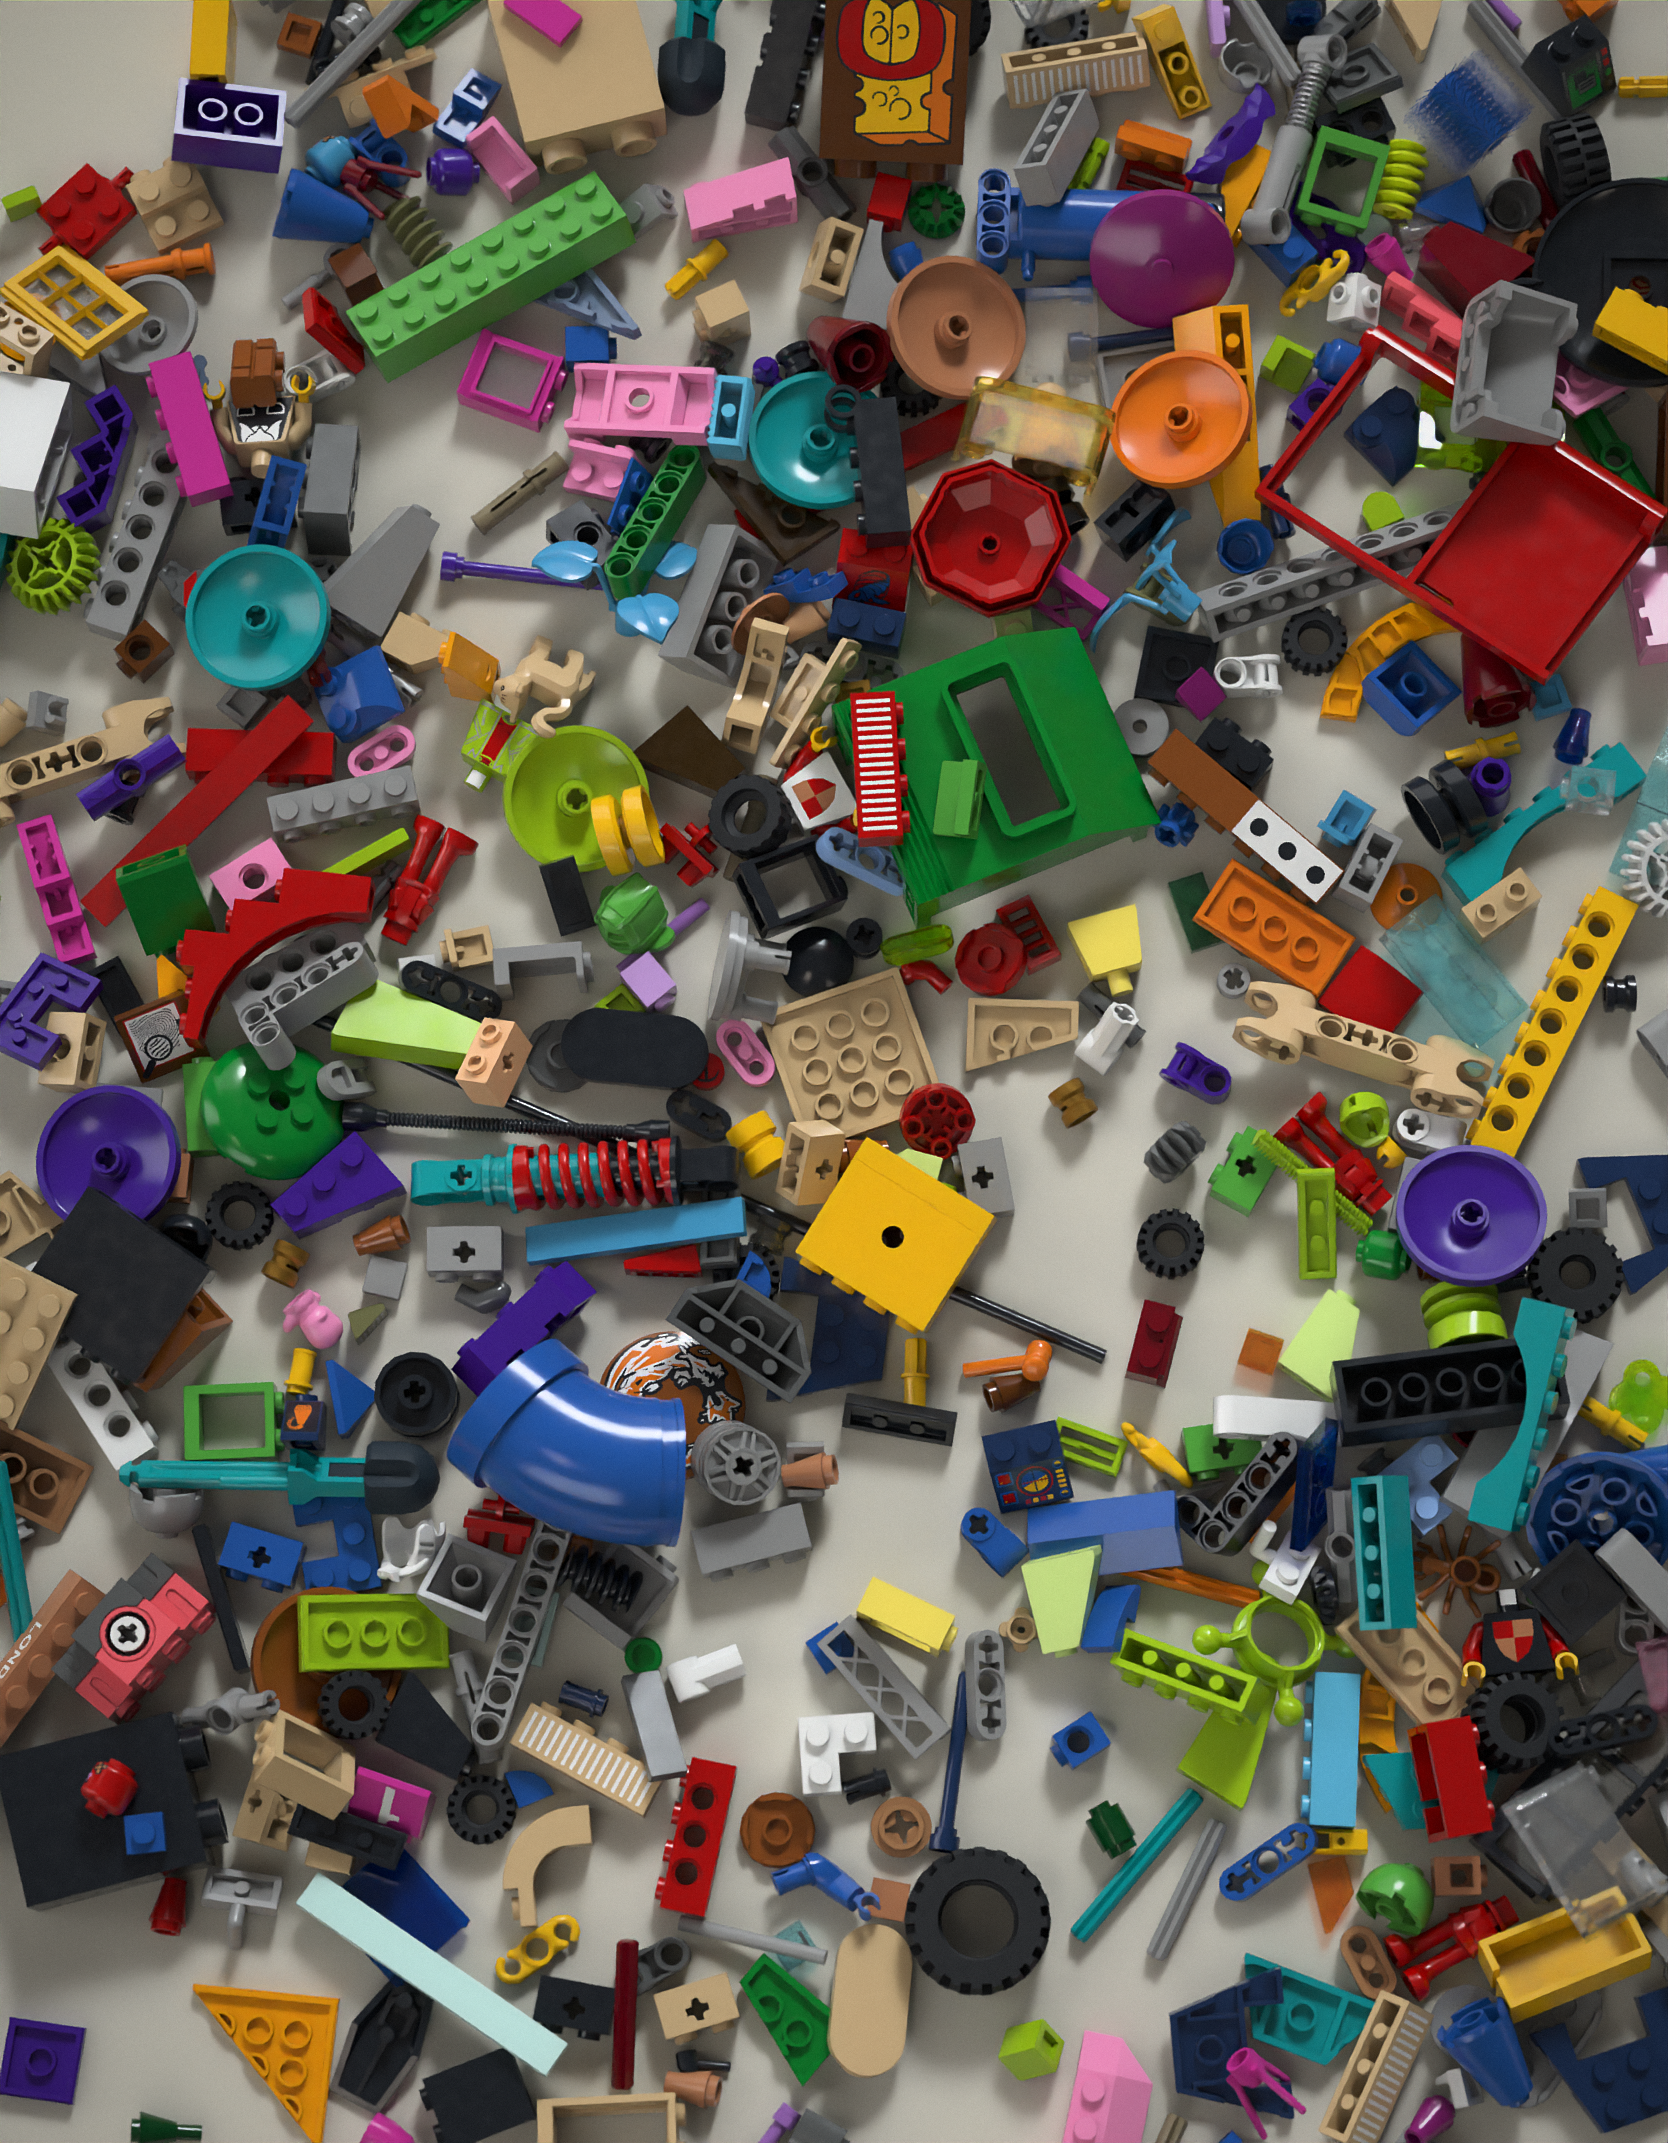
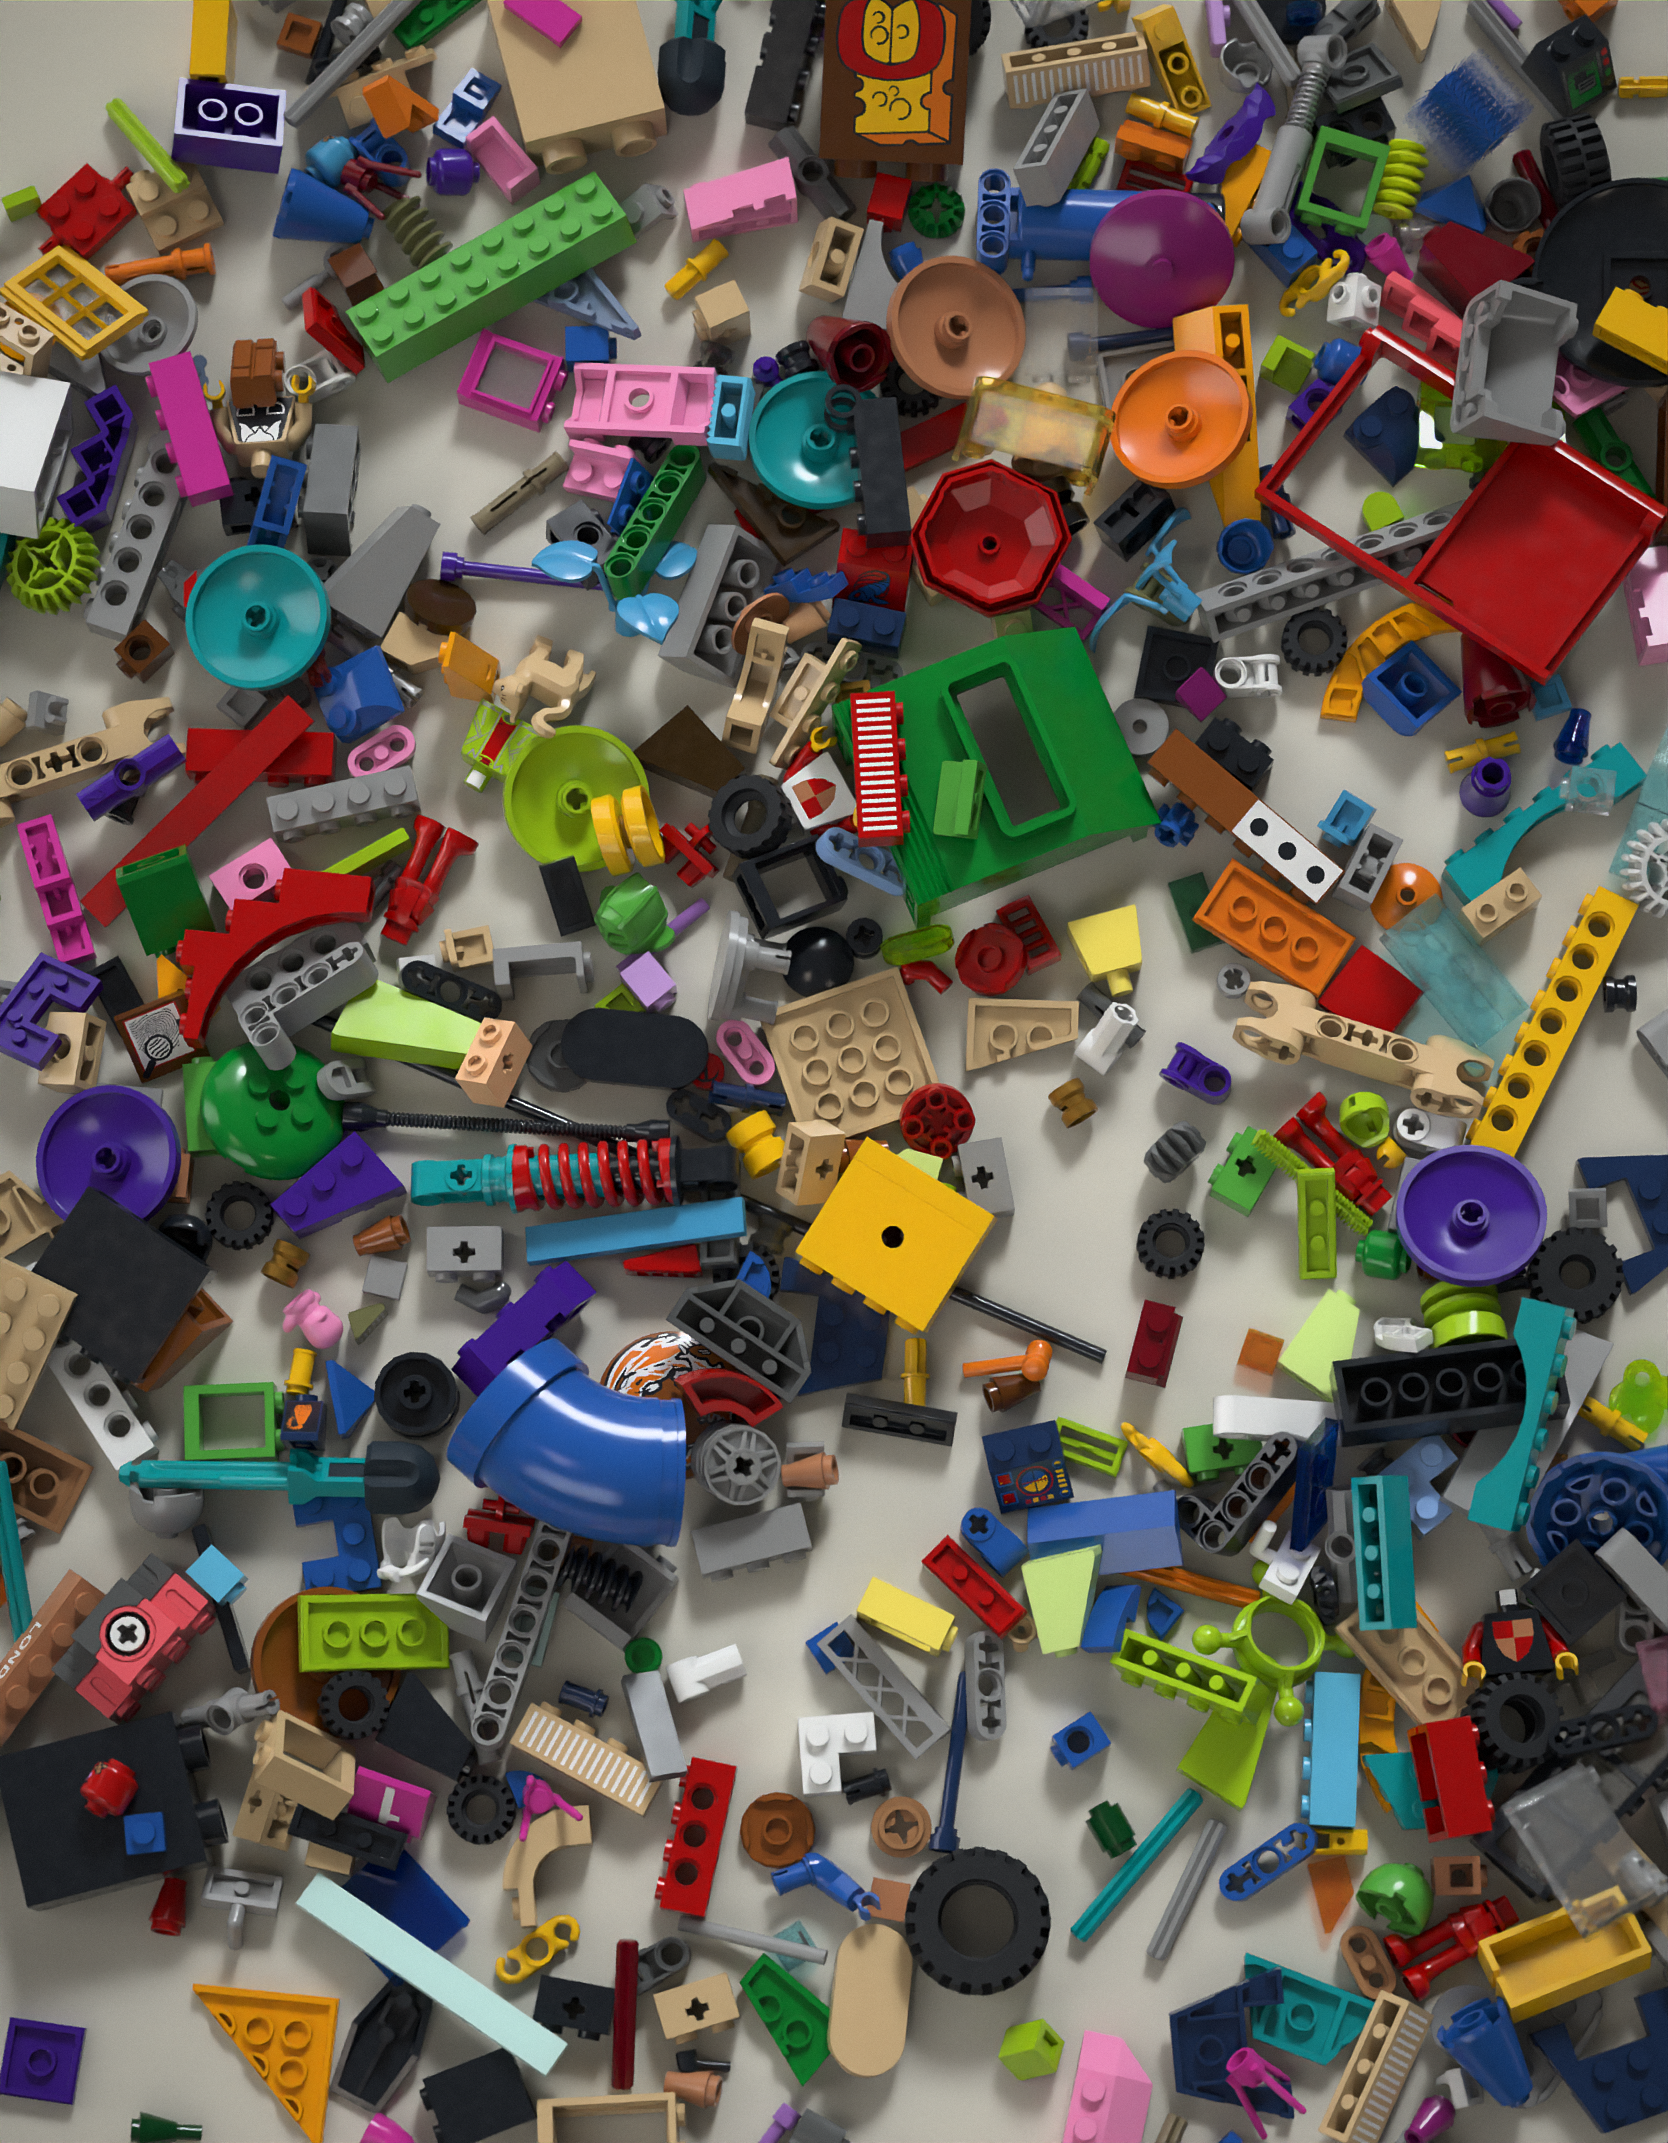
blue brick [218,1521,307,1593] -> none
black wheel [1401,759,1488,855] -> none
dark orange animal [1413,1524,1502,1618] -> none
none -> lime axle [105,98,190,194]
none -> medium azure brick [186,1544,249,1607]
none -> dark brown tile [403,579,477,636]
none -> dark pink plant [519,1775,583,1842]
none -> red brick [674,1368,784,1427]
none -> dark blue pin [708,1080,786,1117]
none -> red tile [921,1535,1028,1640]
none -> yellow pin [1125,92,1199,139]
none -> blue tile [1146,1587,1185,1641]
none -> white tile [1374,1317,1433,1353]

